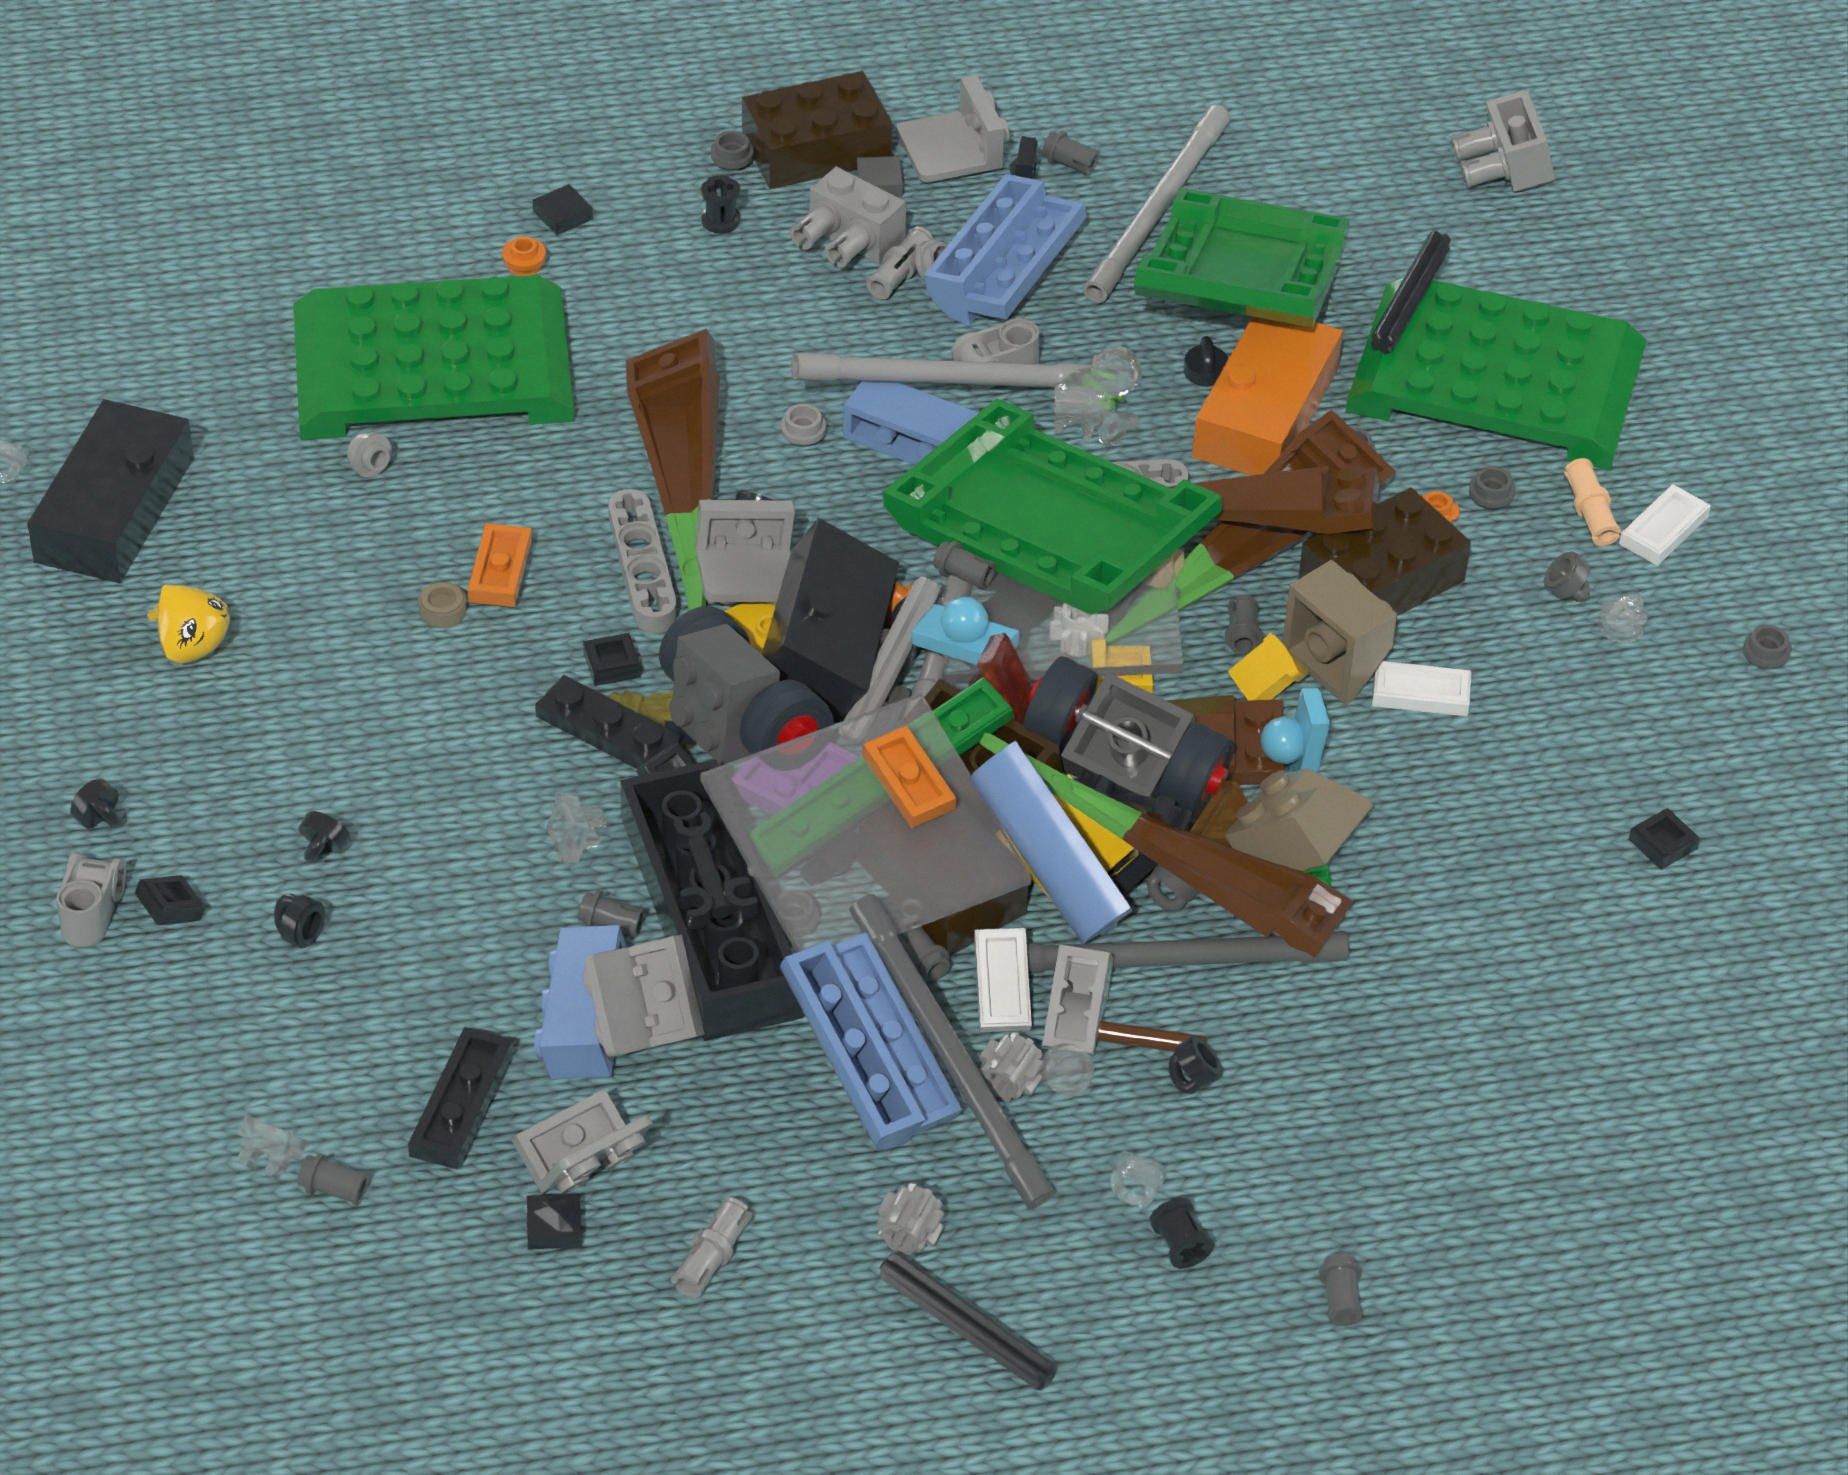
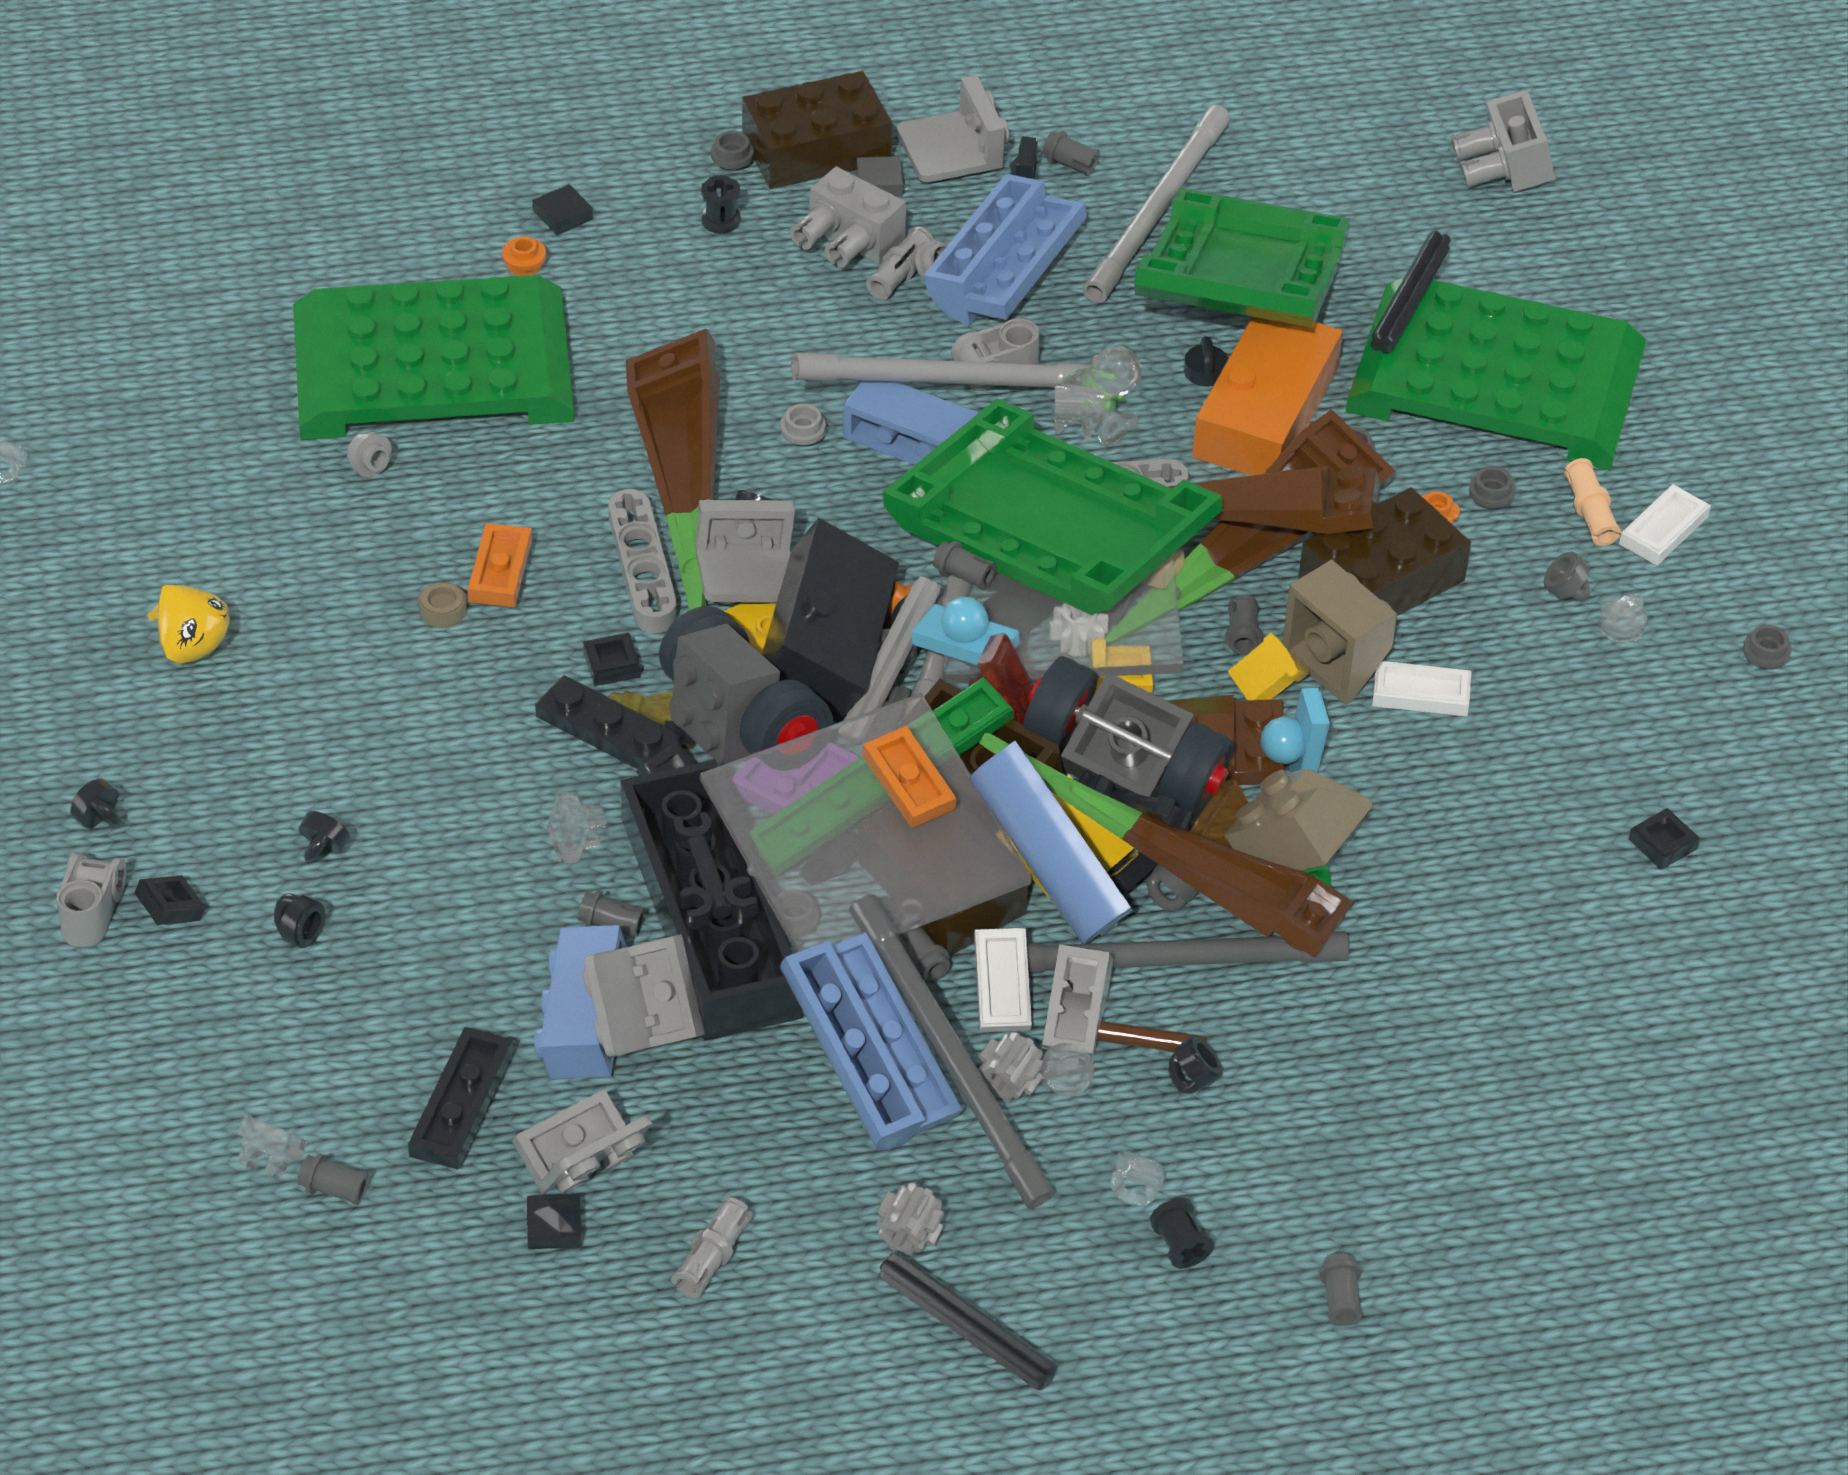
black brick [27,399,194,584] -> none

